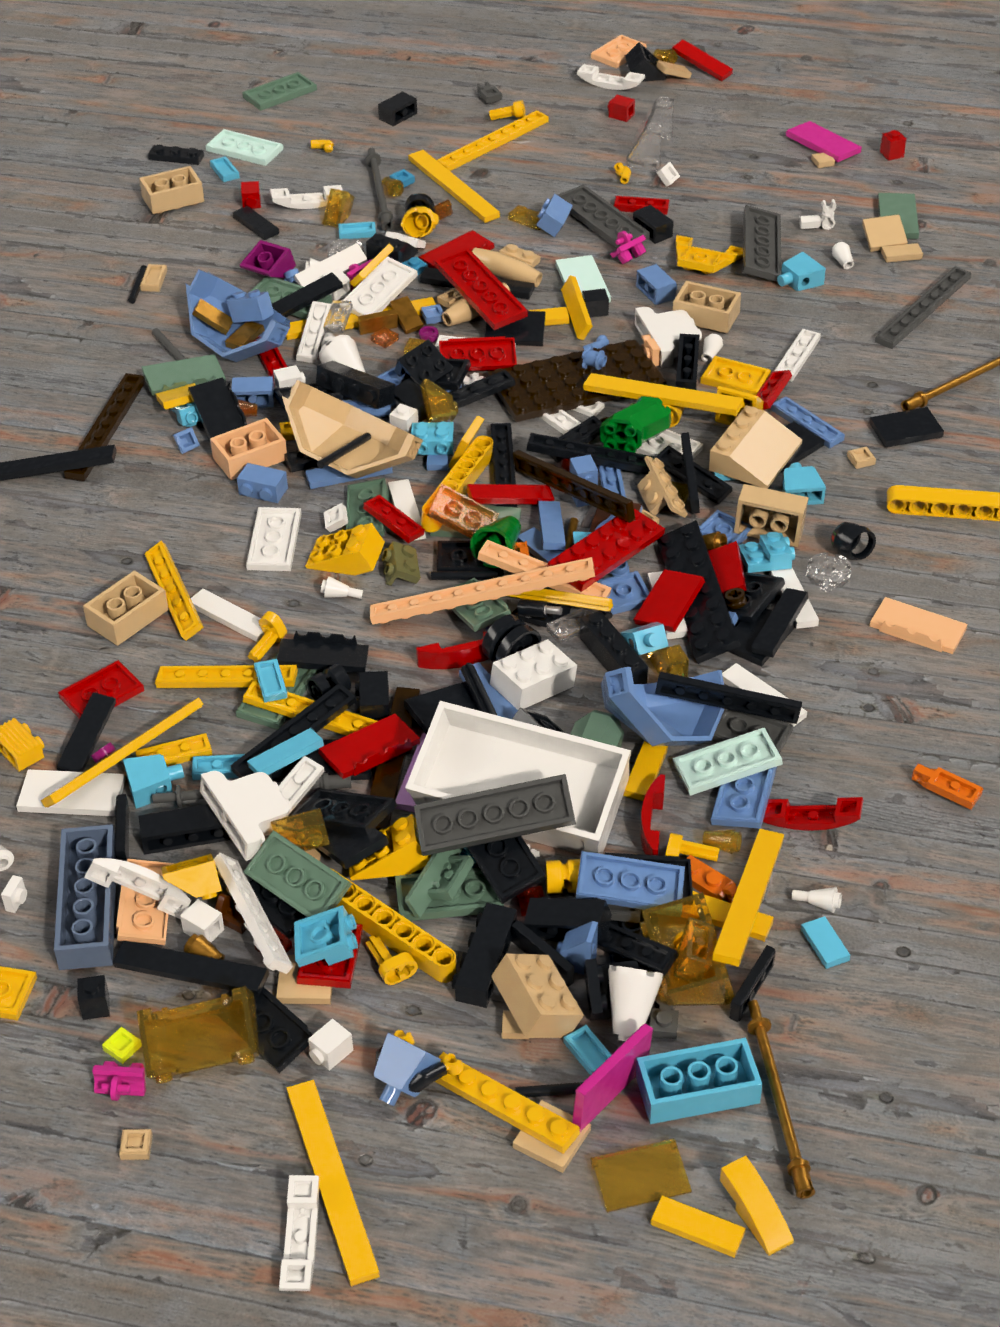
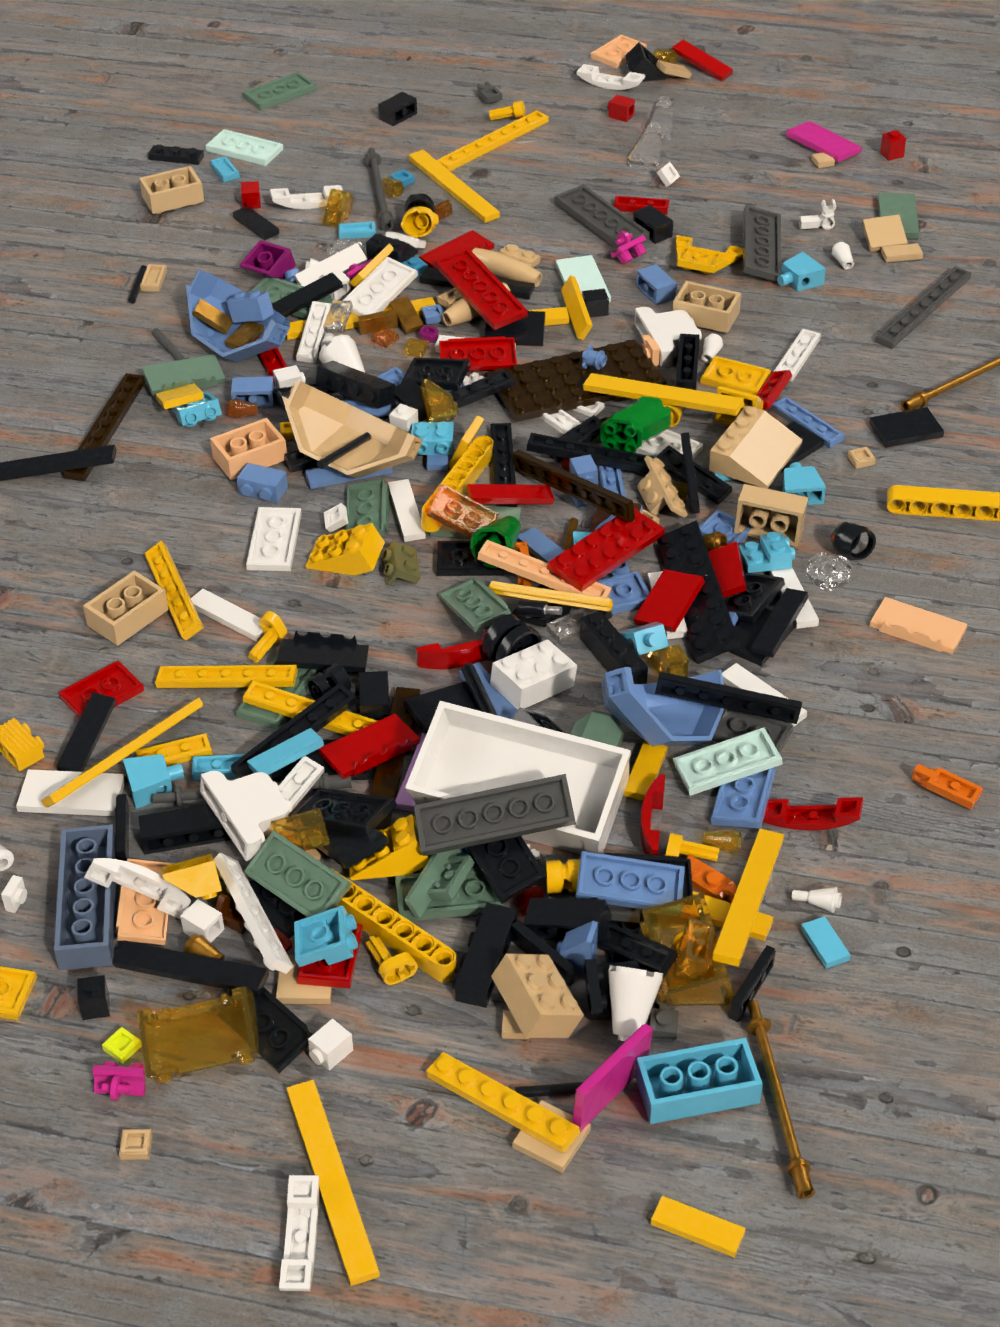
magenta tile [91,742,116,763] -> none
medium blue slope [173,427,200,454] -> none
black piece [188,377,248,439] -> none
medium azure tile [254,659,288,703] -> none
yellow arm [311,140,334,153] -> none
white cone [321,576,363,599] -> none
red tile [363,495,425,543] -> none
light nougat plate [370,557,595,625] -> none
medium blue torso [374,1030,463,1106] -> none
black bracket [395,339,453,390] -> none
black bar [431,571,498,580] -> none
clear yellow plate [509,205,541,230] -> none
medium blue brick [536,194,573,237] -> none
medium blue tile [538,501,566,551] -> none
medium azure tile [563,1025,611,1075] -> none
medium blue arm [583,335,609,350] -> none
clear yellow piece [591,1138,692,1213] -> none
yellow arm [614,162,631,184] -> none
yellow slope [720,1155,794,1256] -> none
dark brown bush [725,588,747,609] -> none

